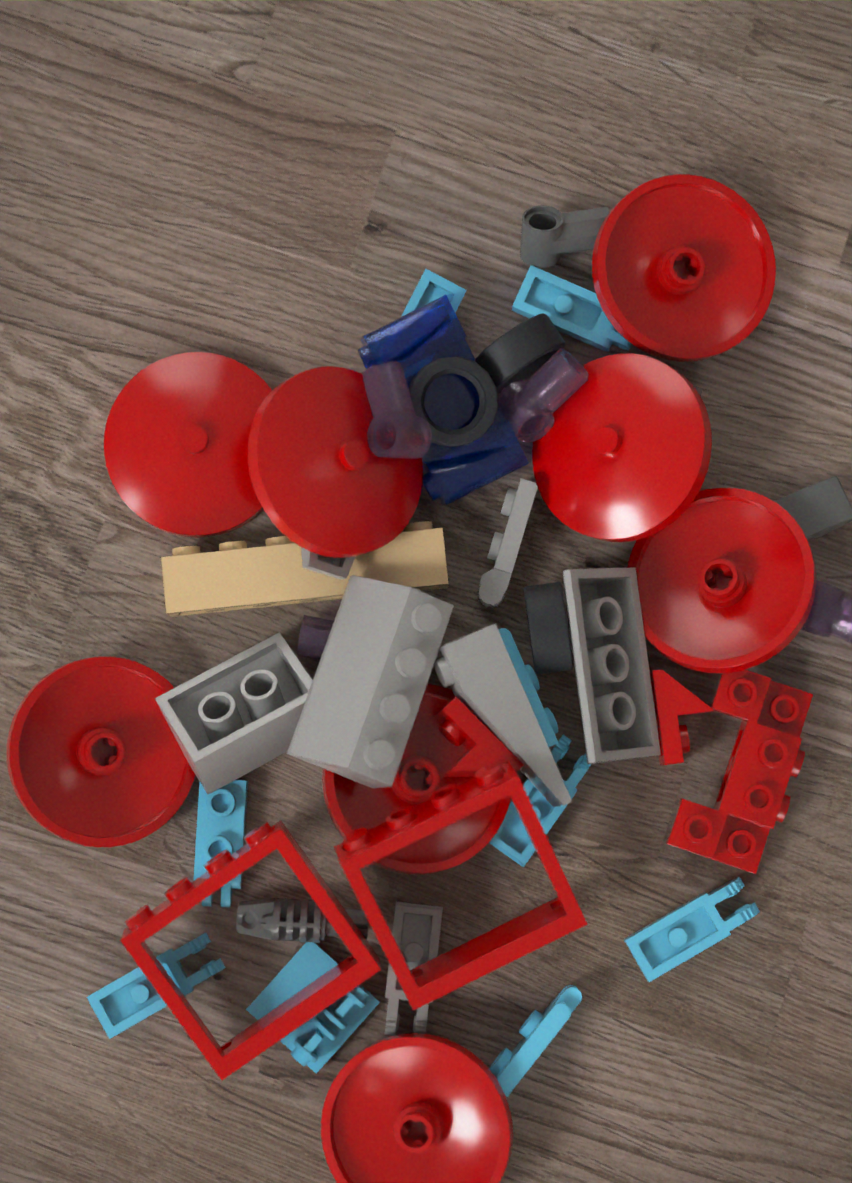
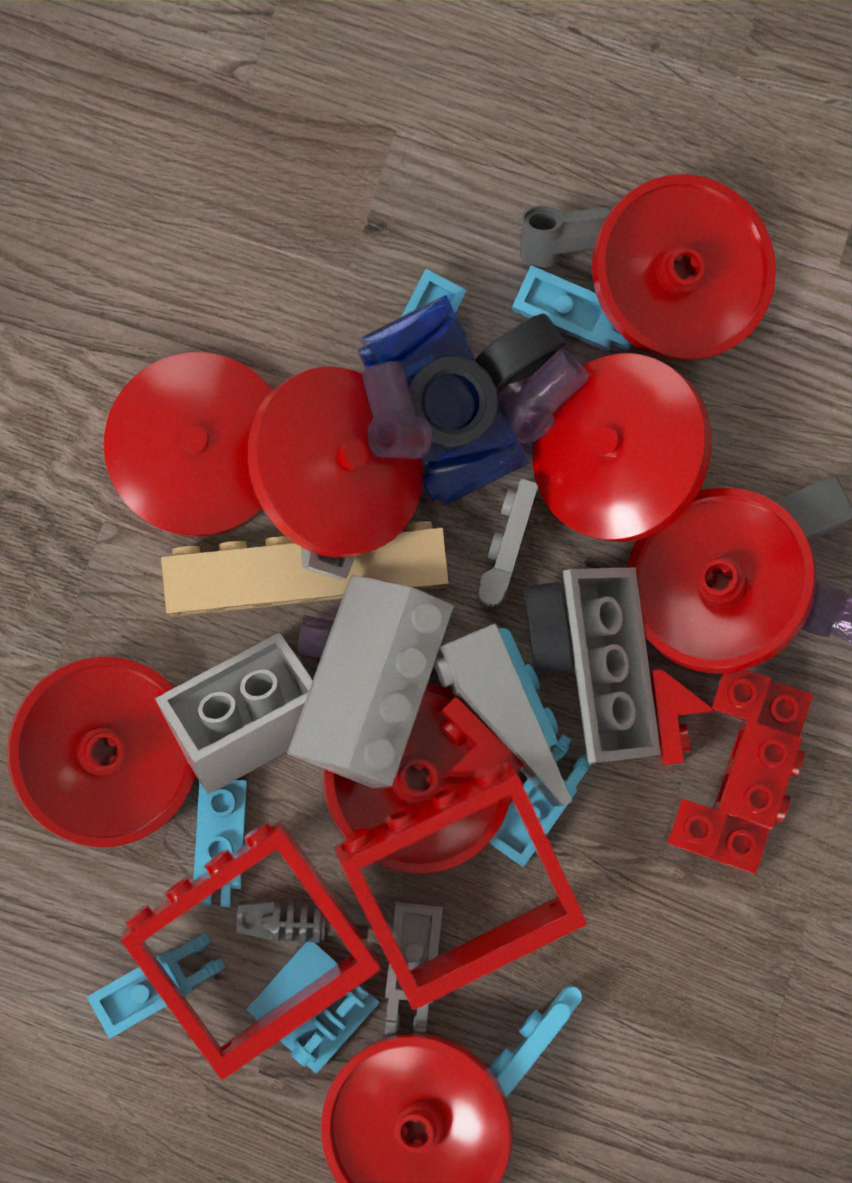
medium azure hinge [623,876,760,982] -> none

